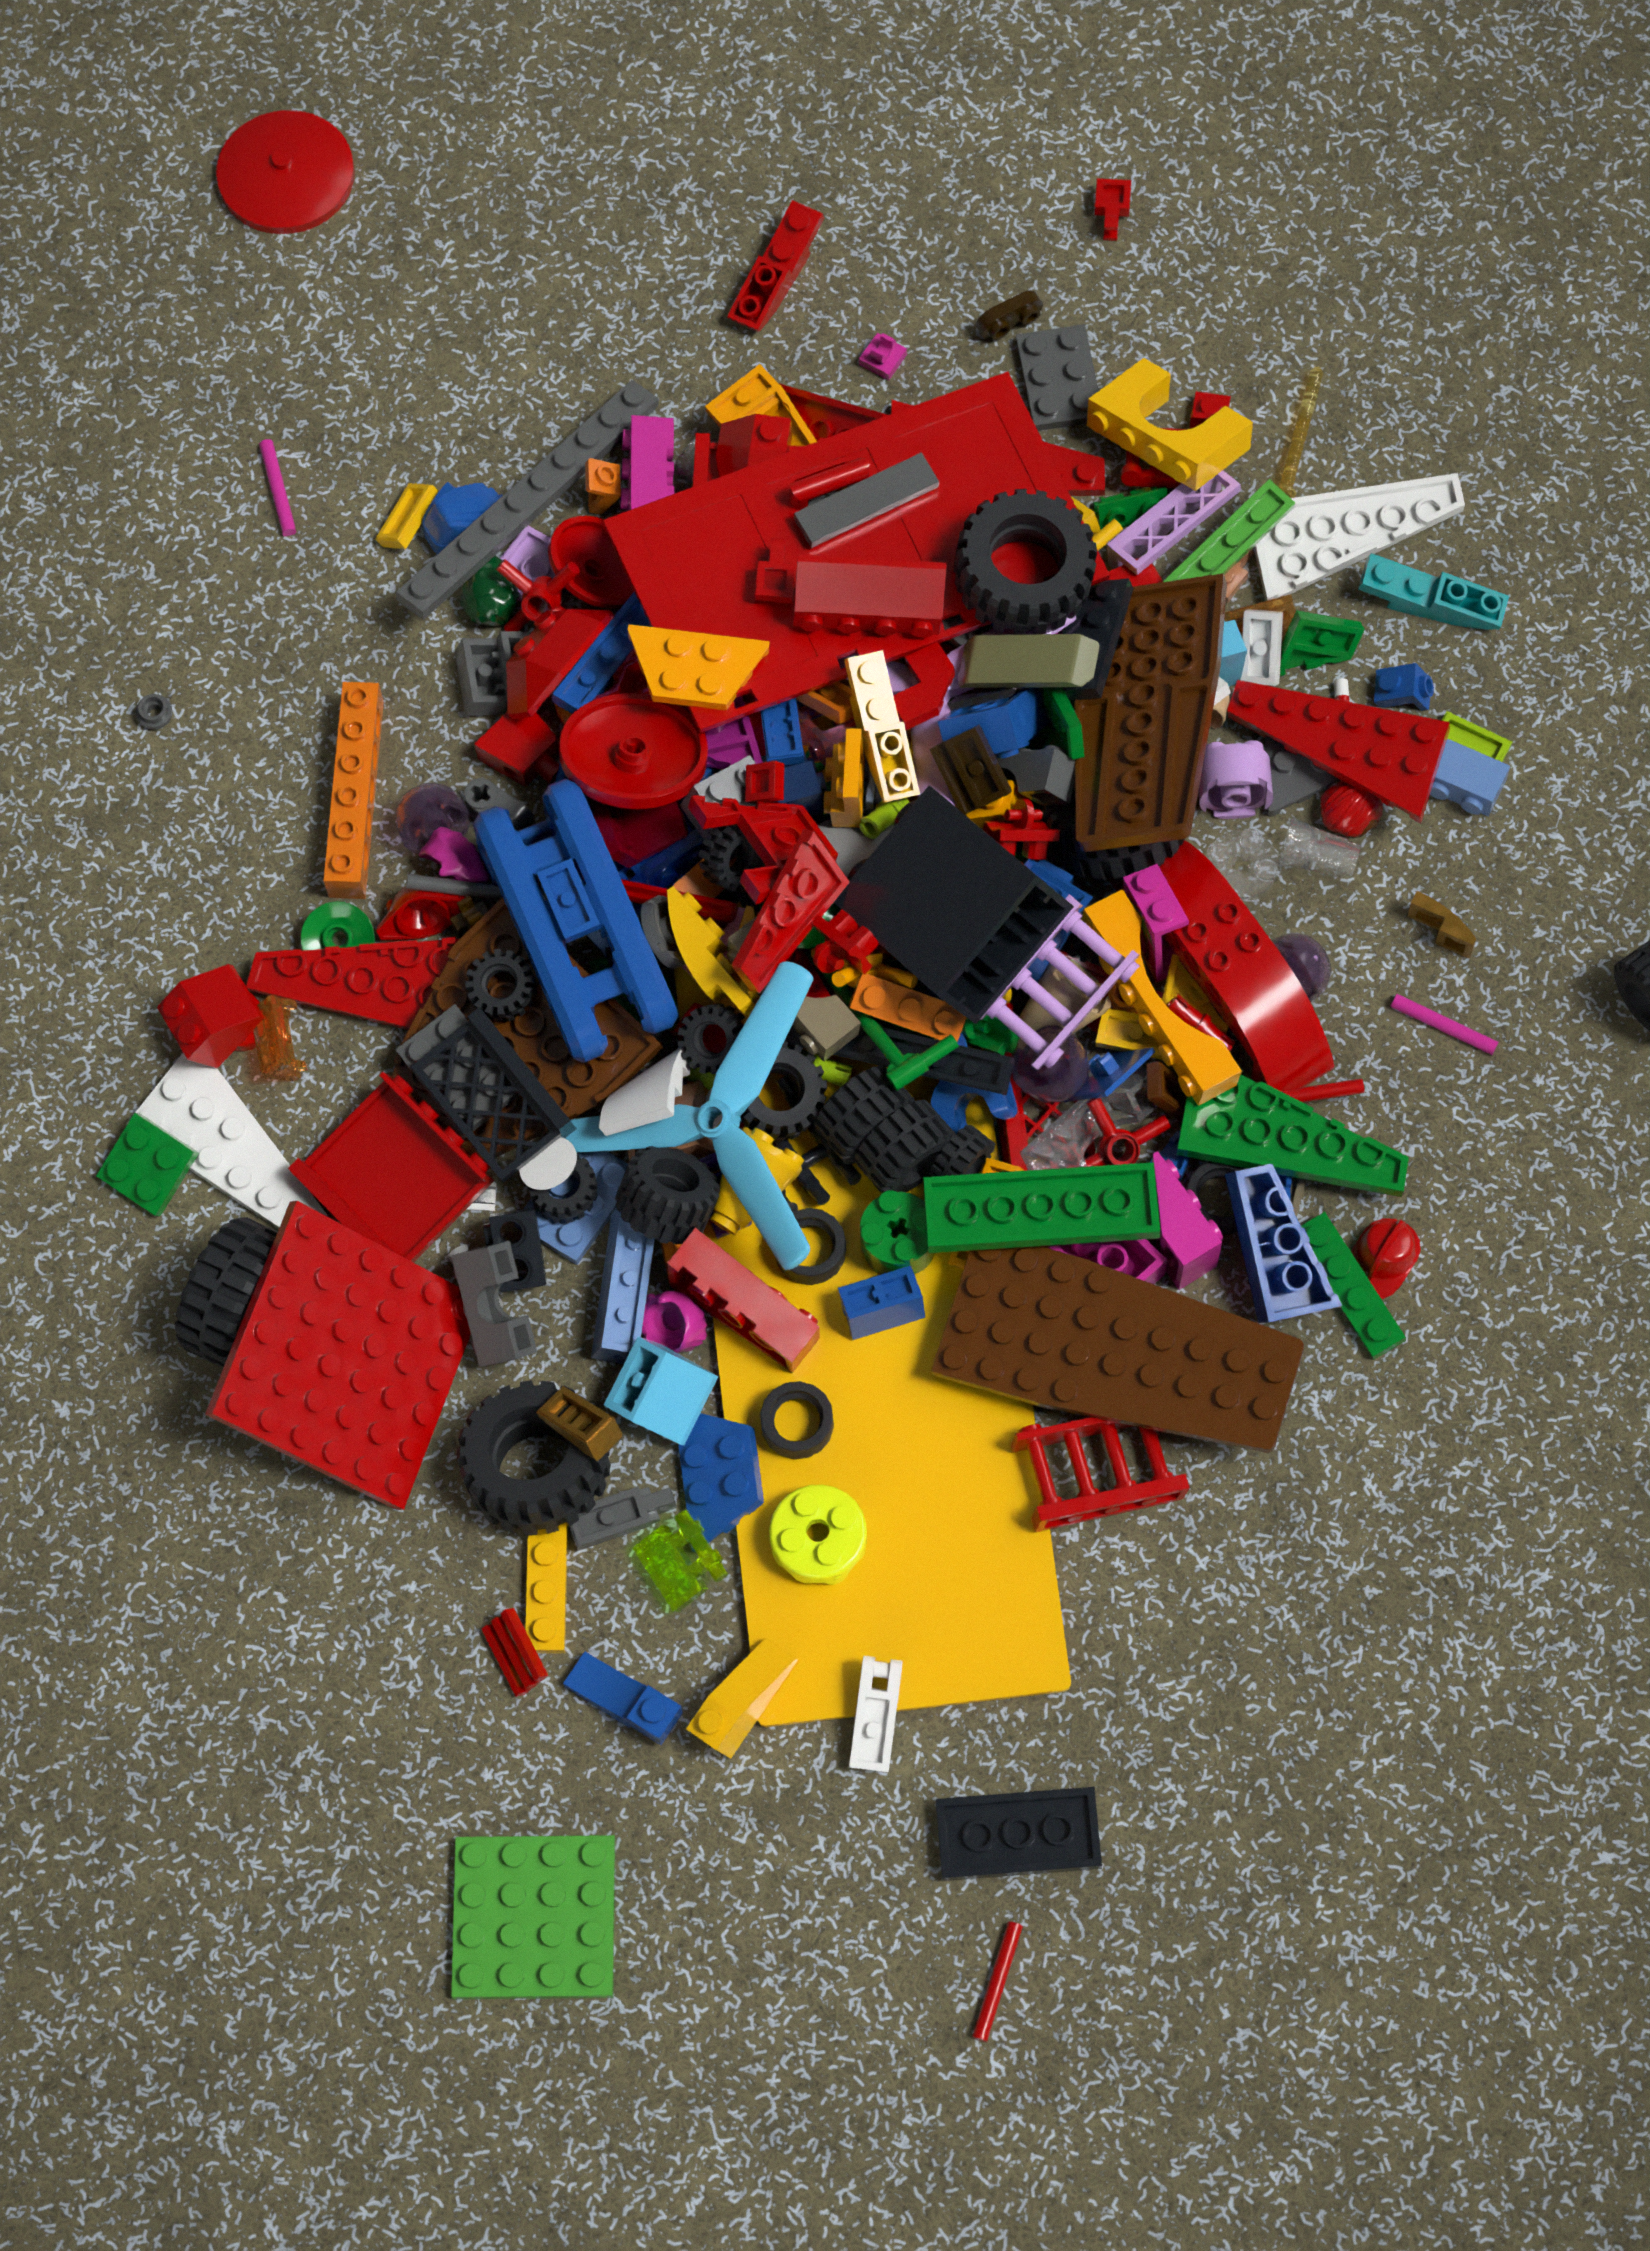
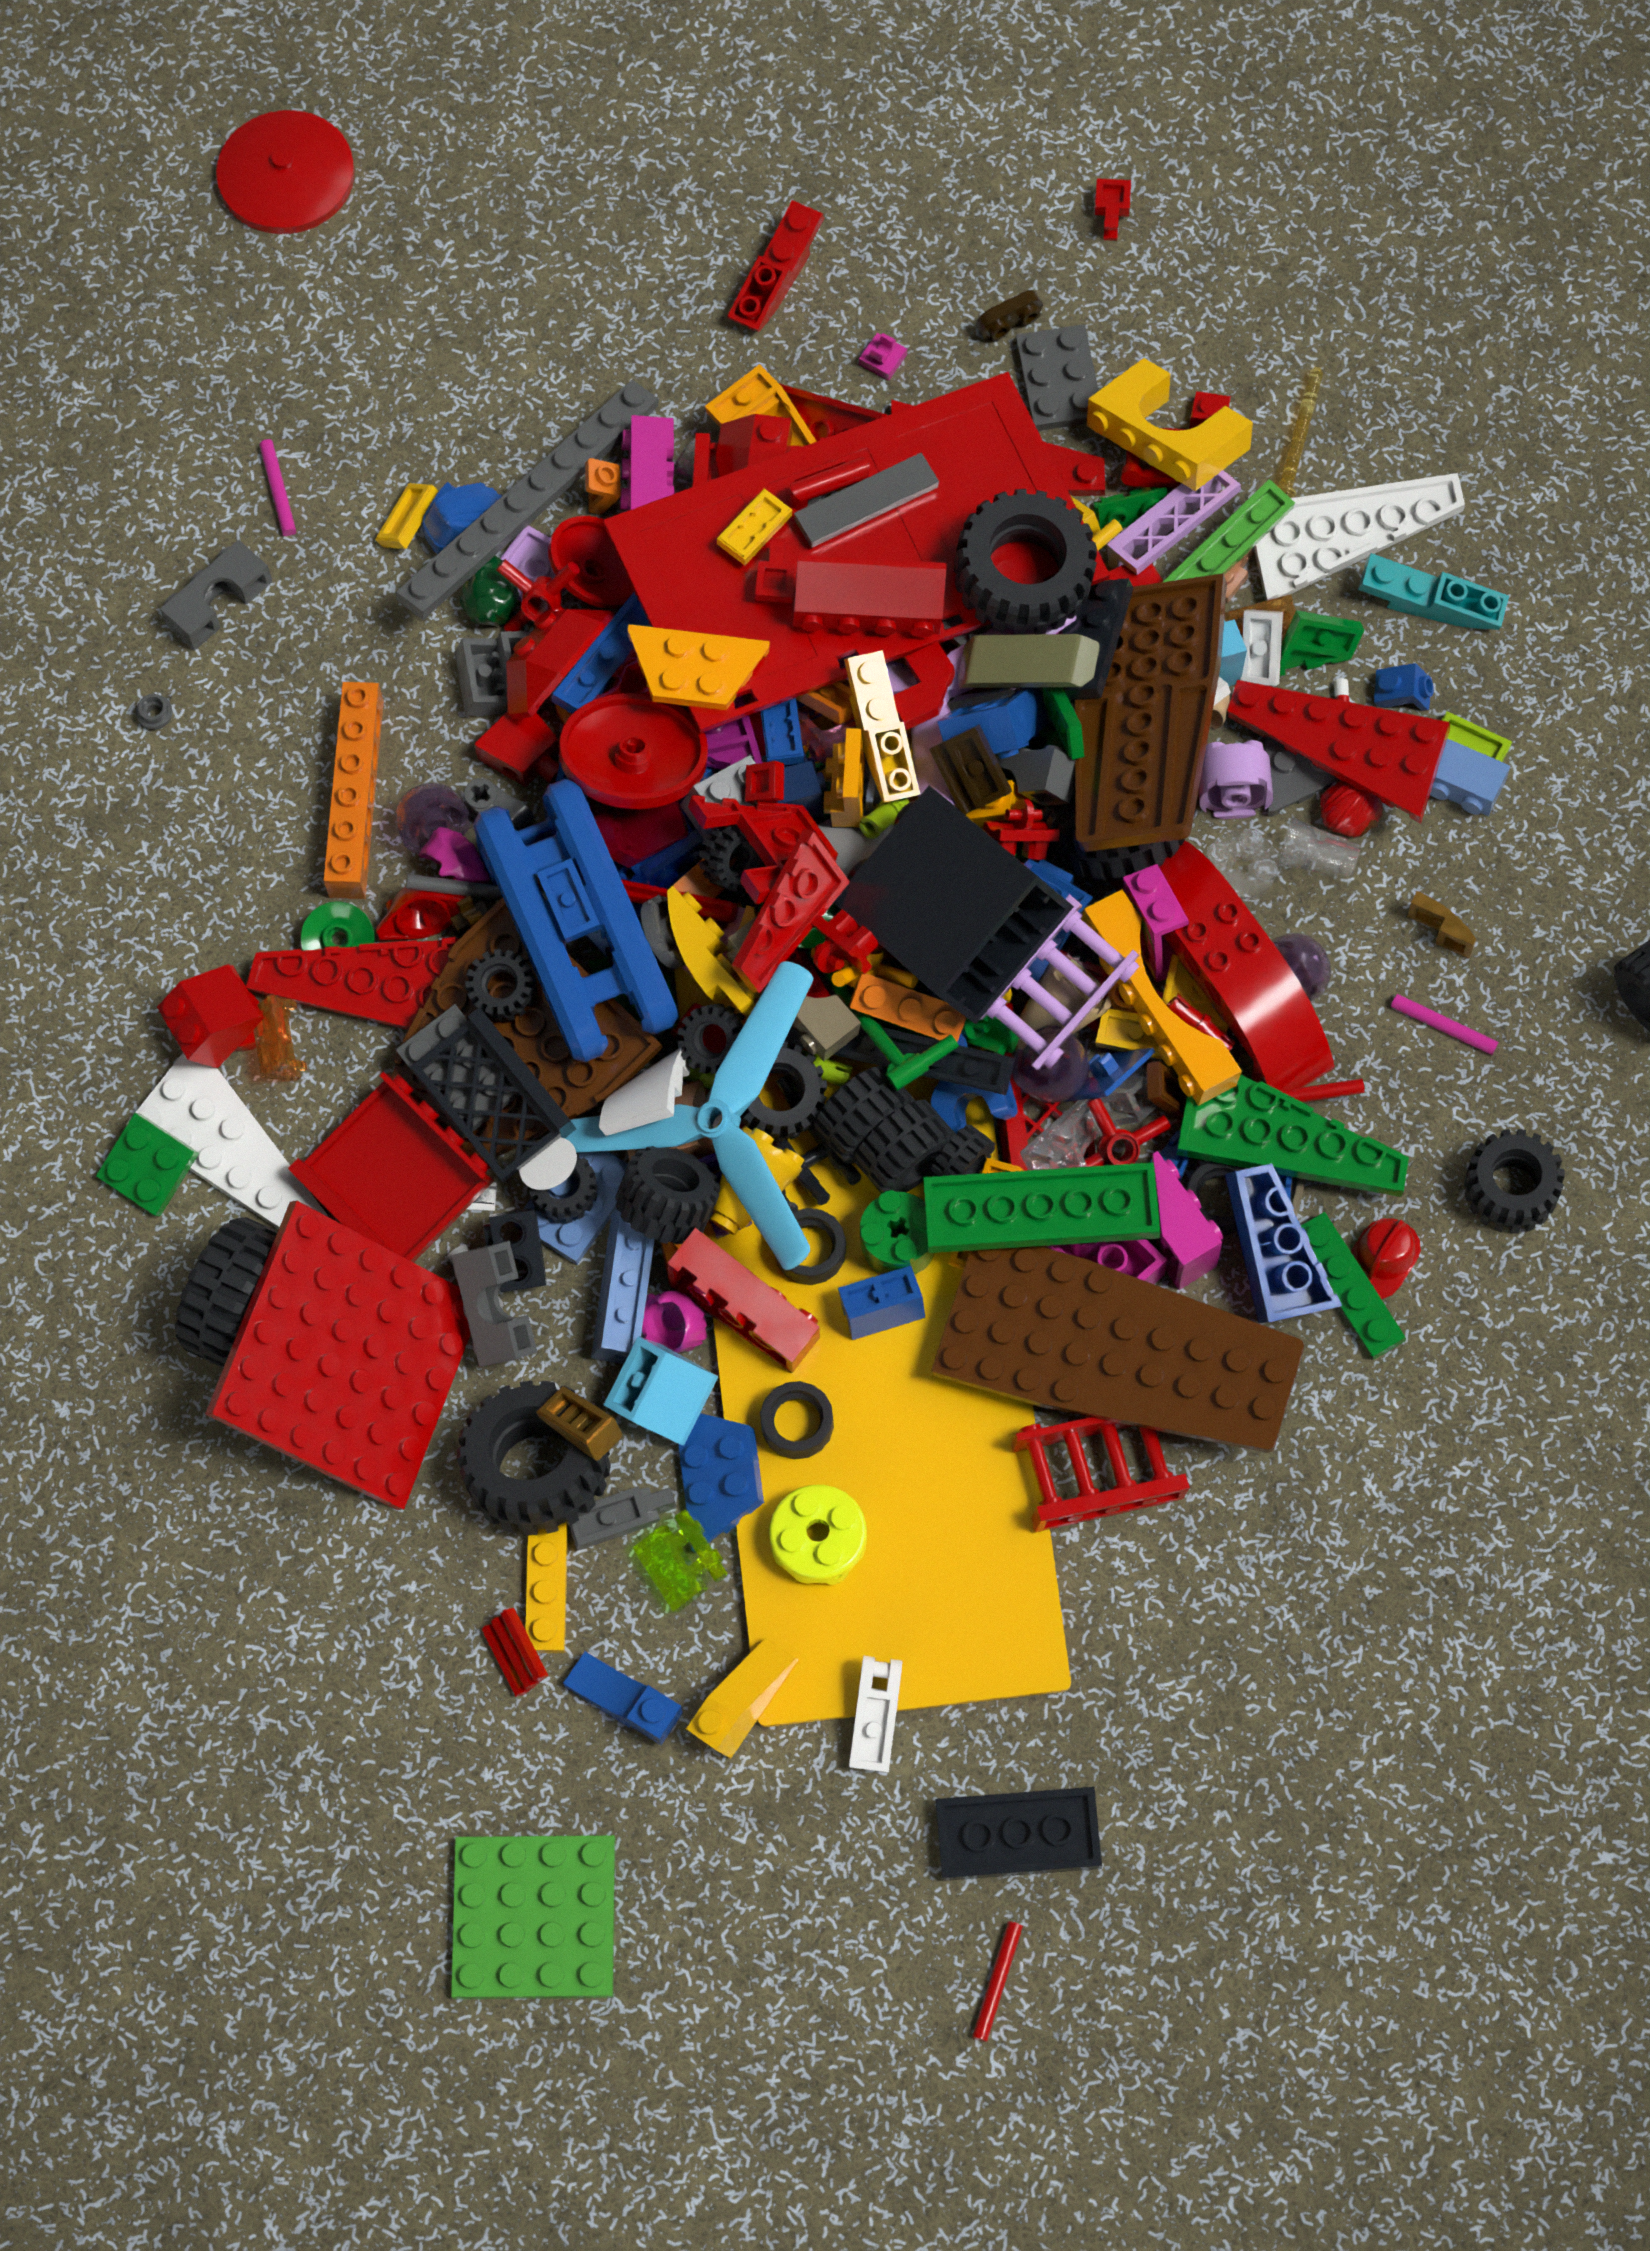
none -> dark grey arch [160,540,273,651]
none -> yellow plate [717,488,792,565]
none -> black tyre [1464,1129,1565,1234]

